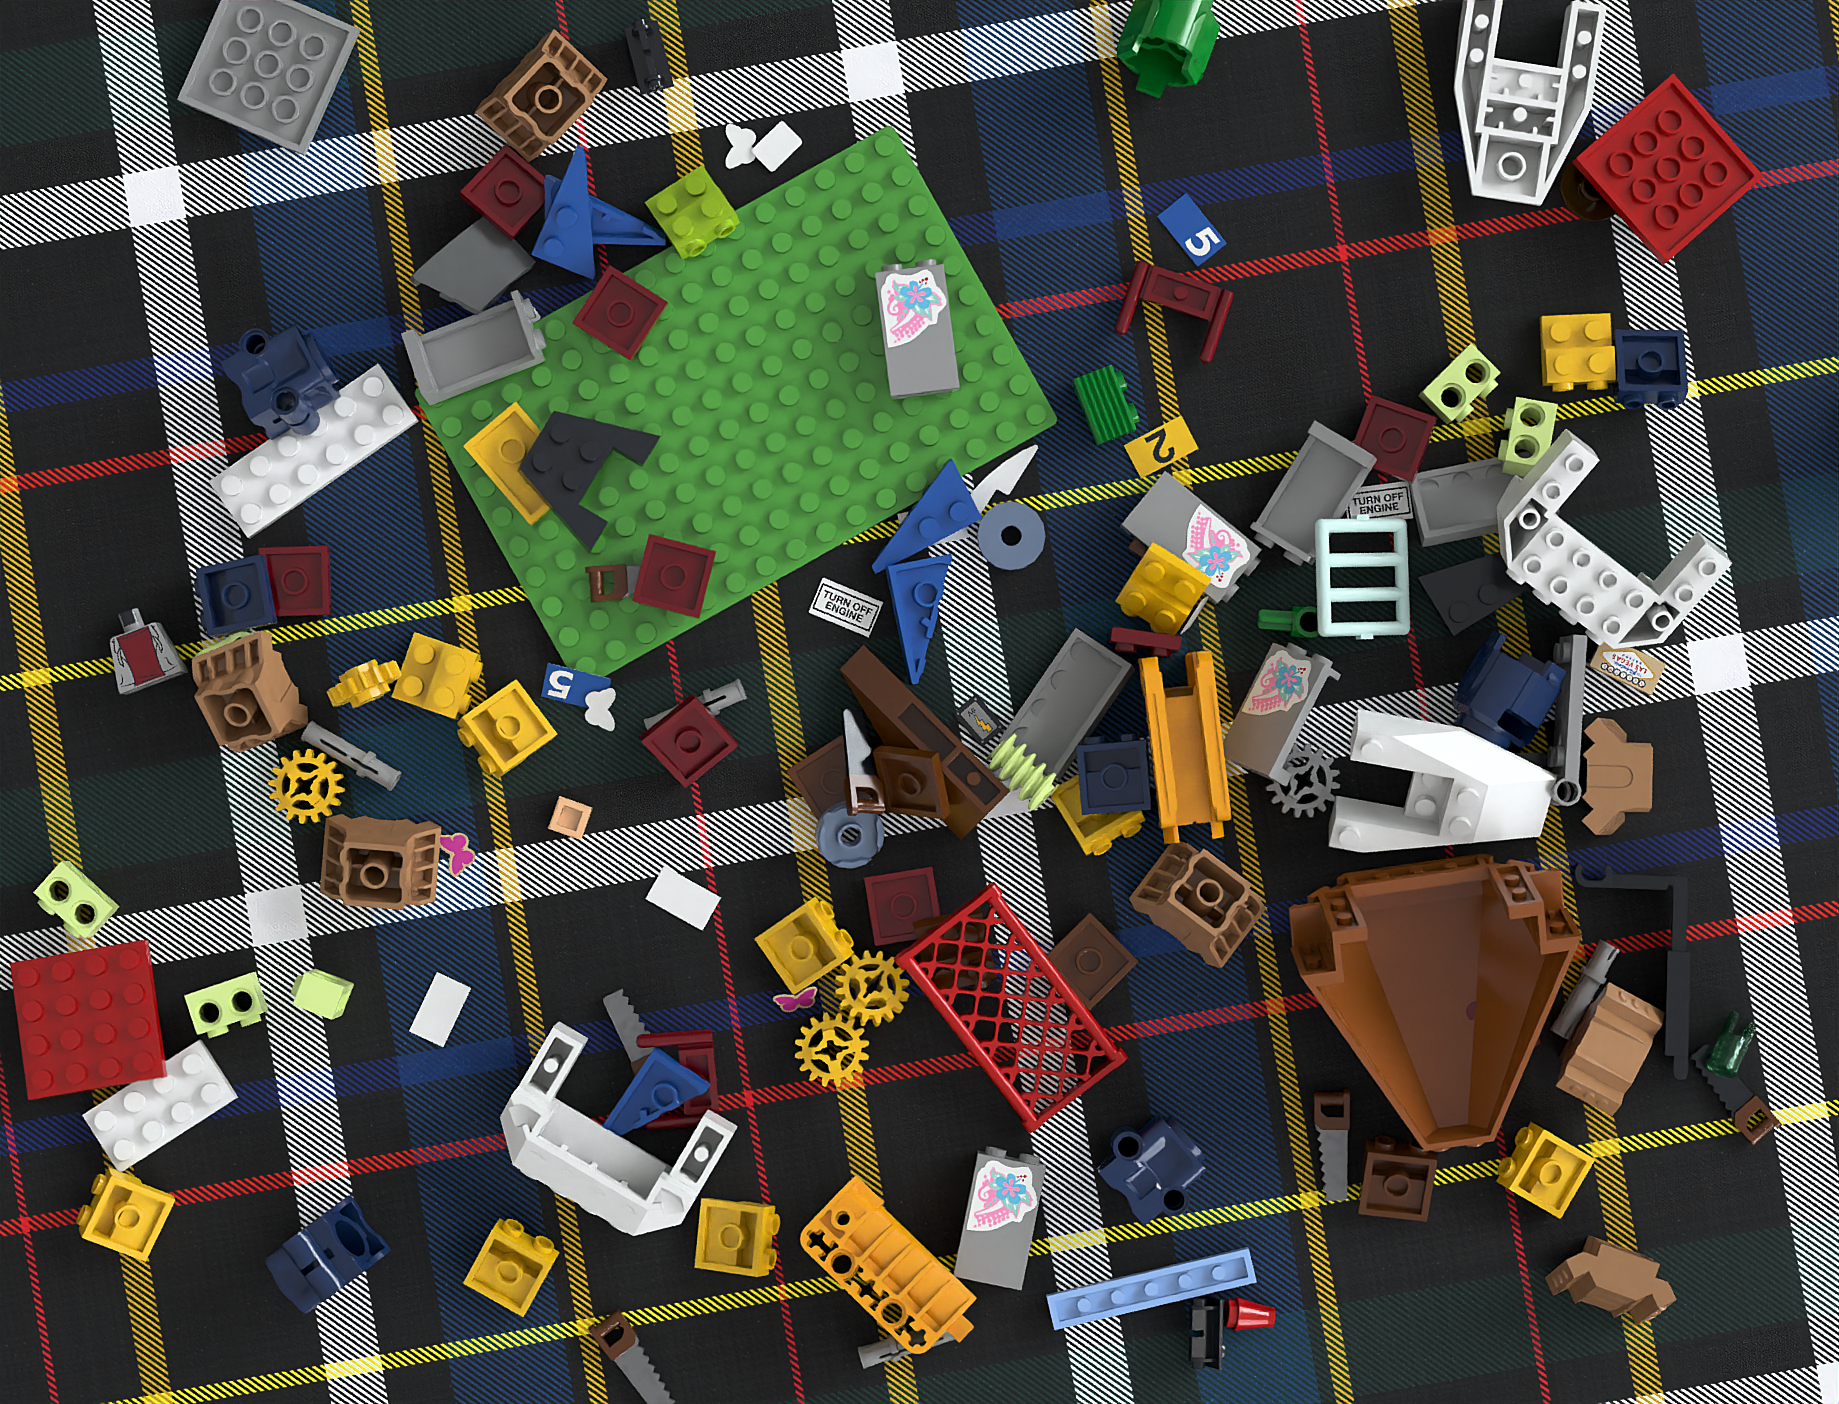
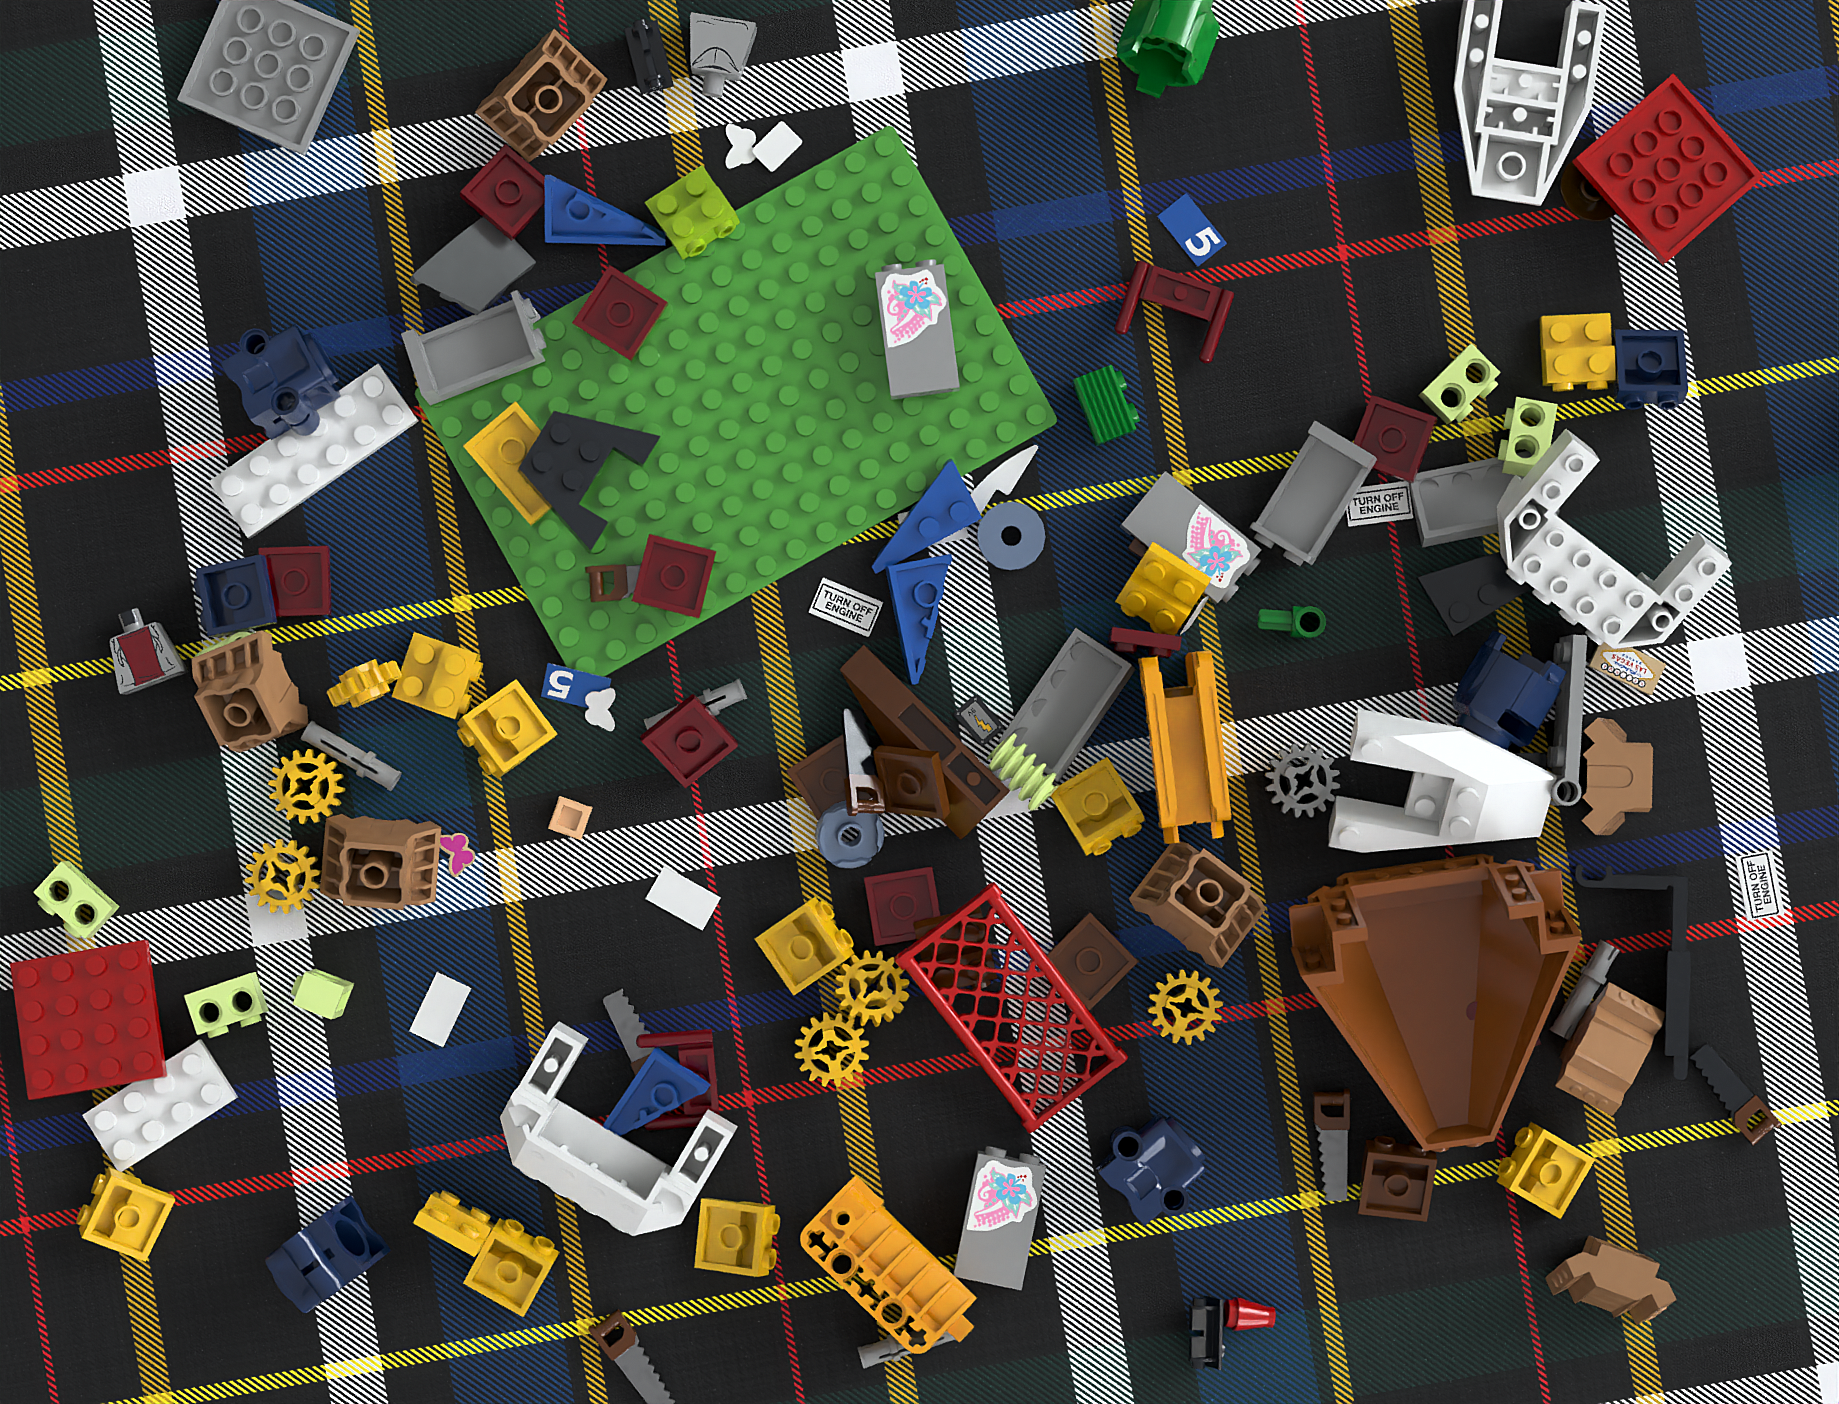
blue wing [531,144,596,280] -> none
dark pink sticker [773,987,817,1012] -> none
light blue plate [1046,1247,1257,1330] -> none
dark blue plate [1076,733,1152,815] -> none
yellow sticker [1124,416,1199,479] -> none
light grey panel [1223,643,1341,787] -> none
light aqua bar [1315,515,1410,640] -> none
clear green hinge [1706,1011,1757,1078] -> none
none -> yellow gear [245,839,322,914]
none -> yellow plate [413,1190,495,1257]
none -> light grey torso [690,12,757,98]
none -> yellow gear [1147,969,1223,1045]
none -> white sticker [1735,850,1784,921]

